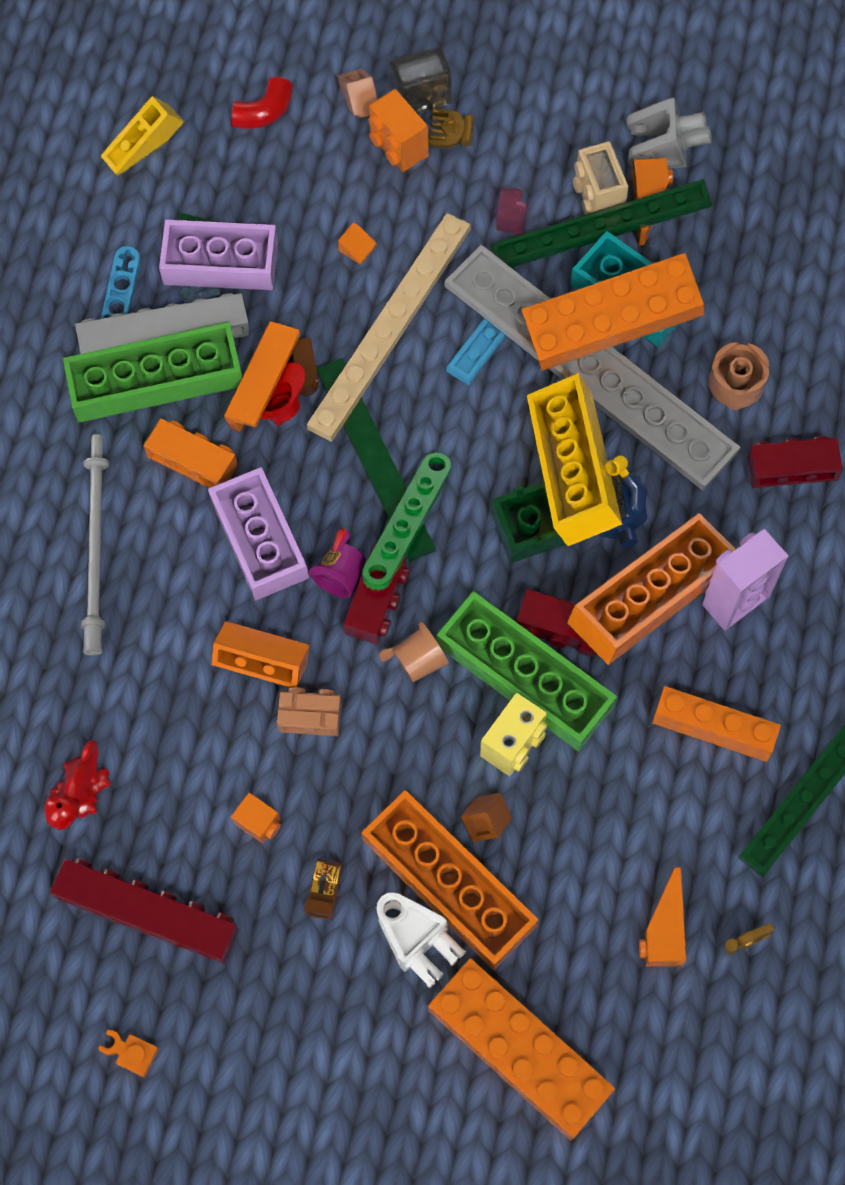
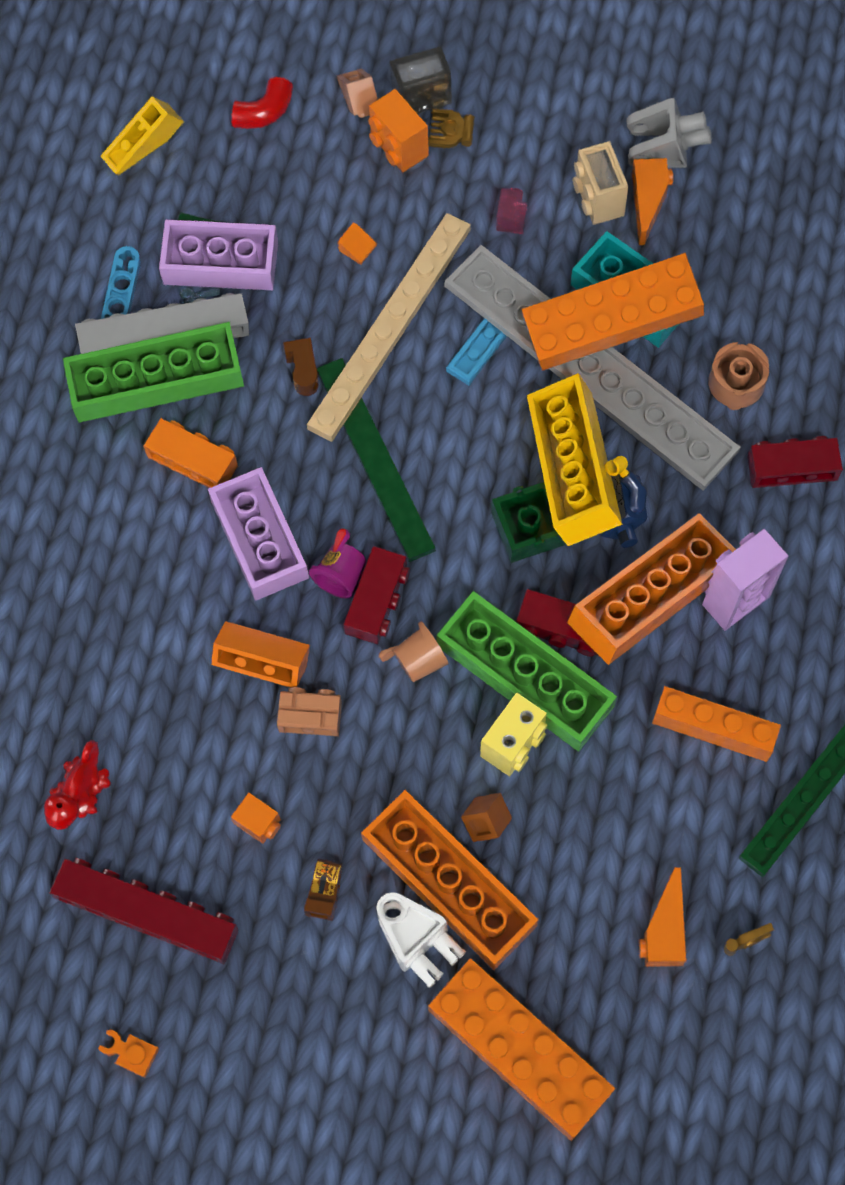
light grey bar [81,434,109,656] -> none
orange panel [224,321,300,432] -> none
red piece [260,362,306,426] -> none
green plate [362,453,451,591] -> none
dark green tile [491,179,712,268] -> none

